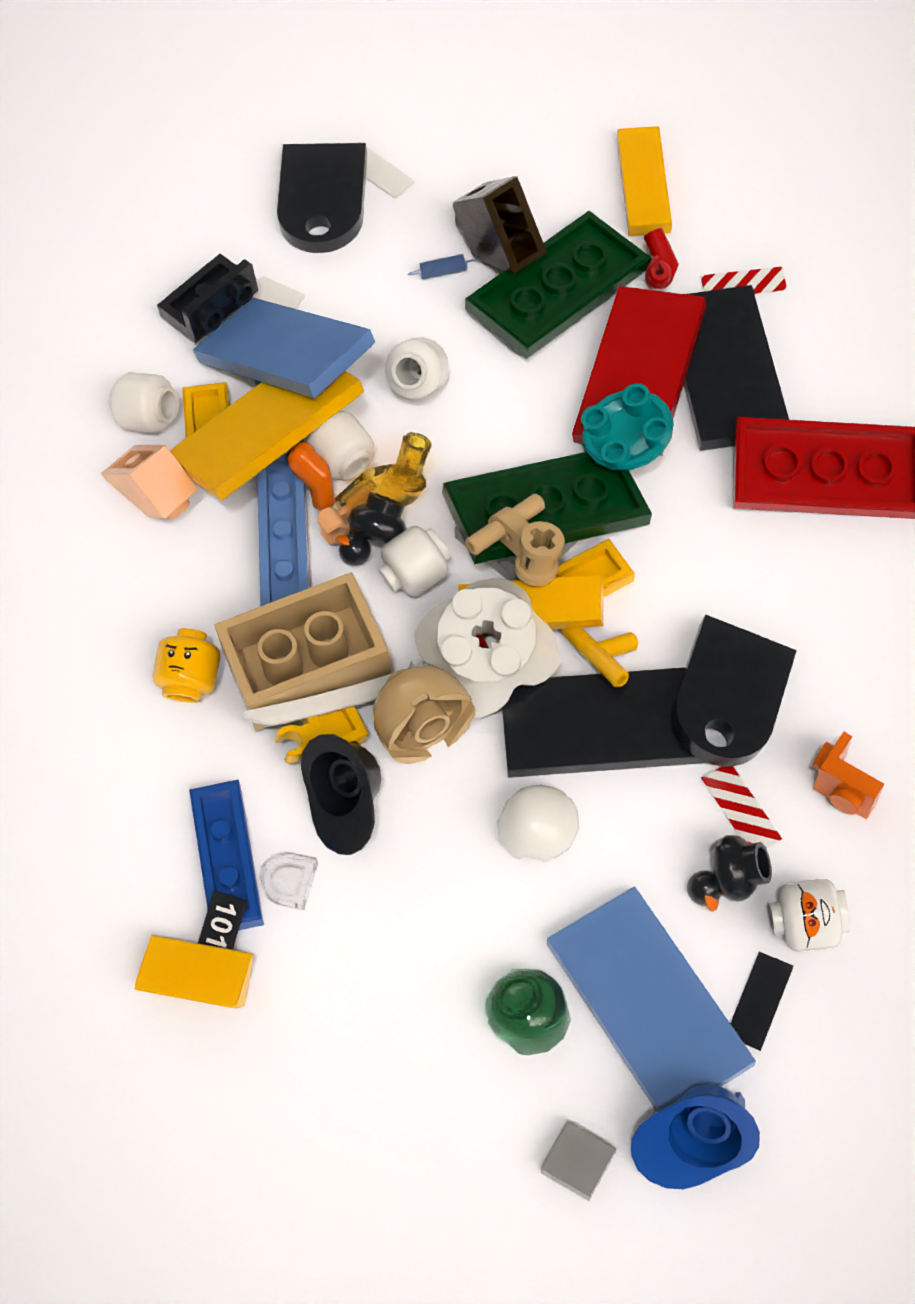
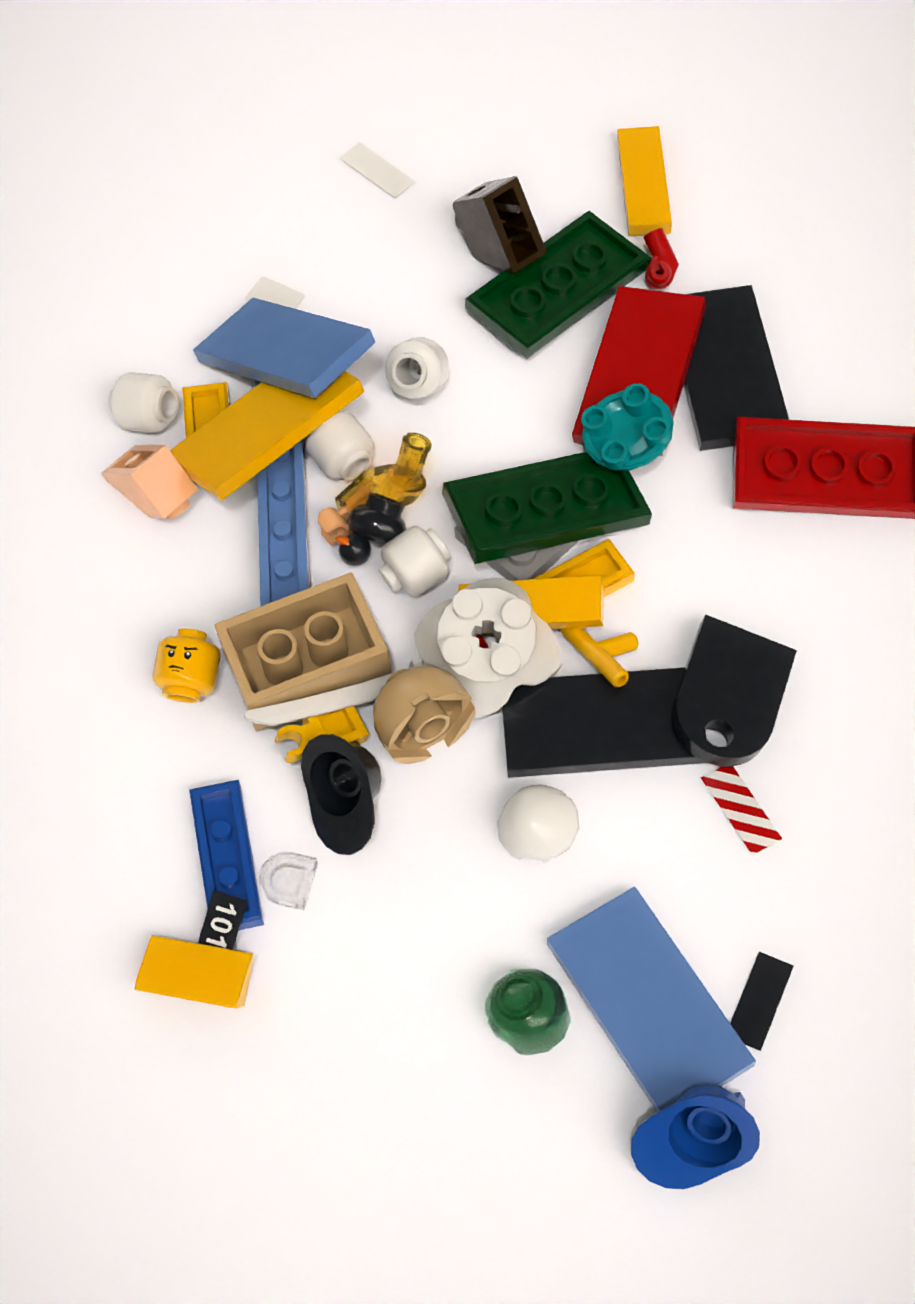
black bracket [157,253,259,343] -> none
black tile [277,143,367,253] -> none
orange arm [288,442,335,510] -> none
medium blue piece [407,254,478,280] -> none
tan piece [465,494,565,586] -> none
light grey tile [541,1121,617,1201] -> none
black animal [687,835,772,912] -> none
sticker [700,266,788,294] -> none
white head [770,879,851,952] -> none
orange bracket [812,731,884,820] -> none

